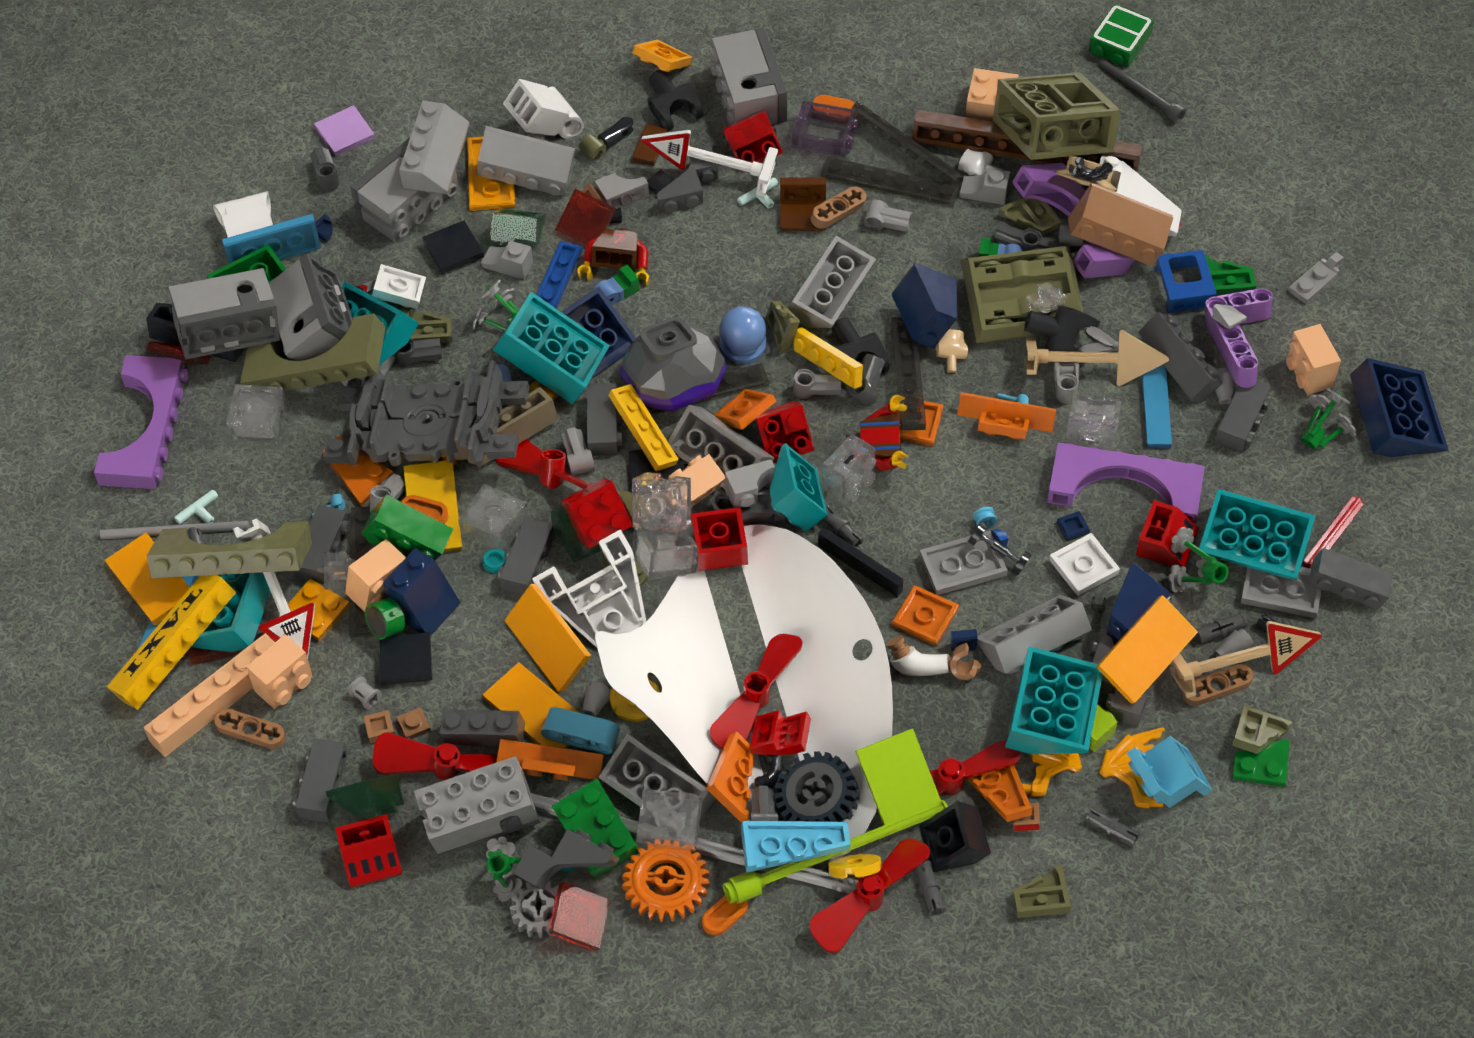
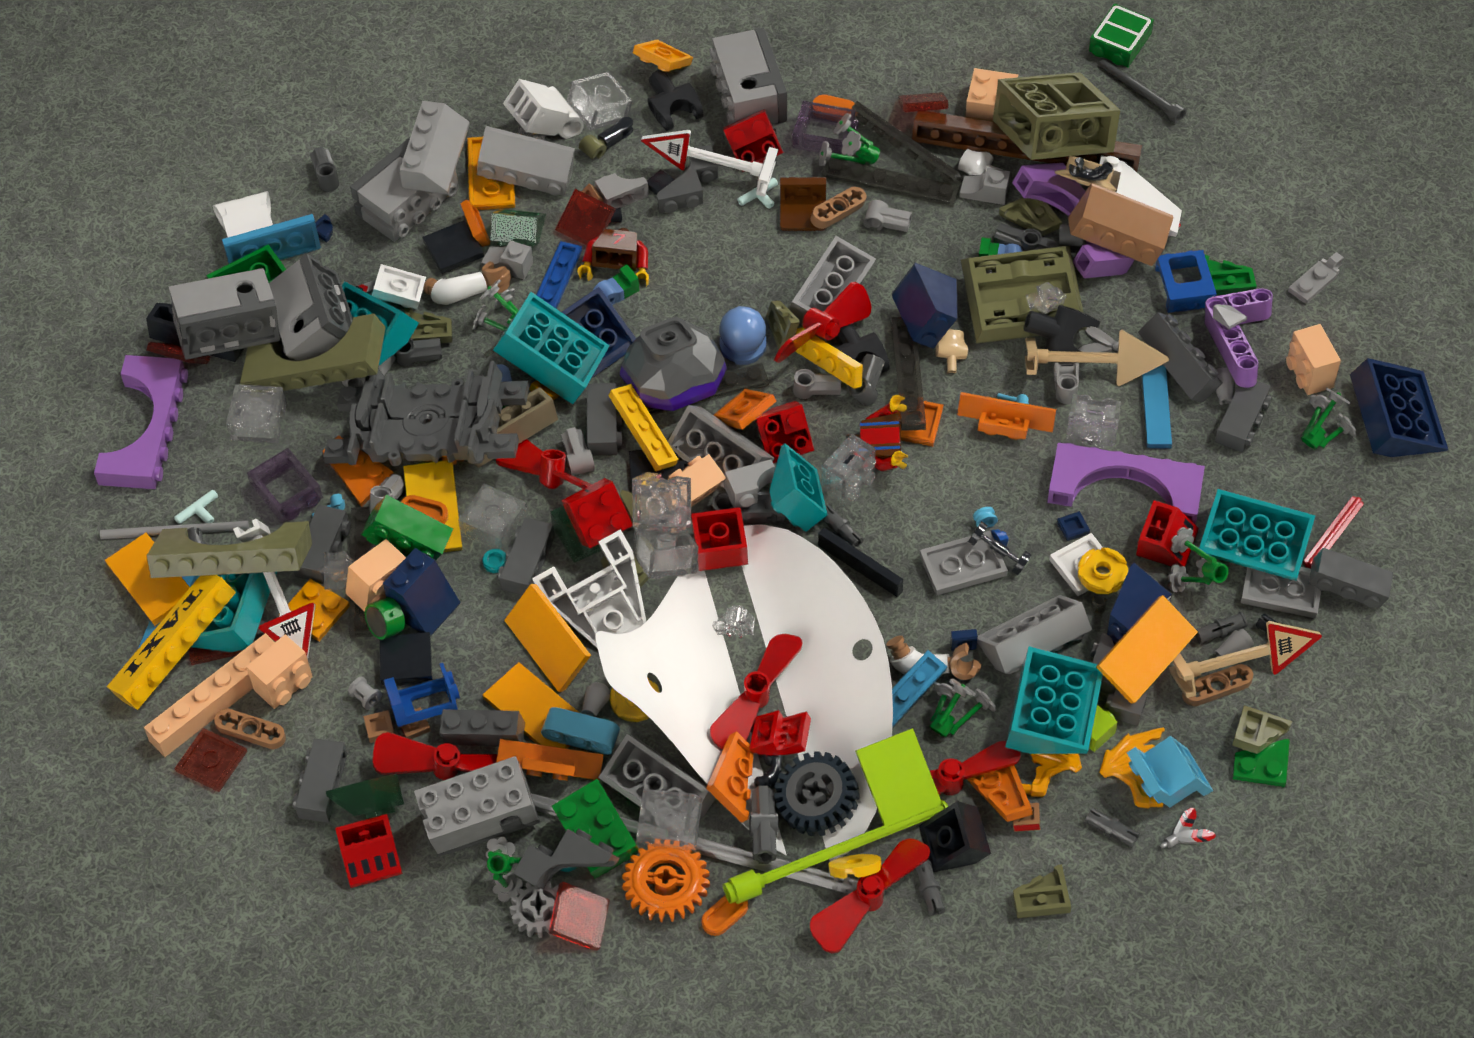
lavender tile [314,105,375,157] -> none
reddish brown tile [633,124,668,166] -> none
medium azure wing [741,821,851,872] -> none
orange tile [891,585,959,646] -> none
none -> clear red tile [174,728,247,792]
none -> clear purple window [247,448,323,523]
none -> blue window [384,663,460,727]
none -> white piece [423,261,511,305]
none -> orange tile [460,200,491,247]
none -> clear brick [566,72,633,131]
none -> clear piece [712,605,755,638]
none -> red piece [774,282,872,363]
none -> plant [819,113,880,166]
none -> dark azure tile [892,650,947,728]
none -> clear red tile [898,92,948,112]
none -> plant [929,679,996,738]
none -> yellow tile [1078,548,1128,594]
none -> piece [1160,808,1216,848]

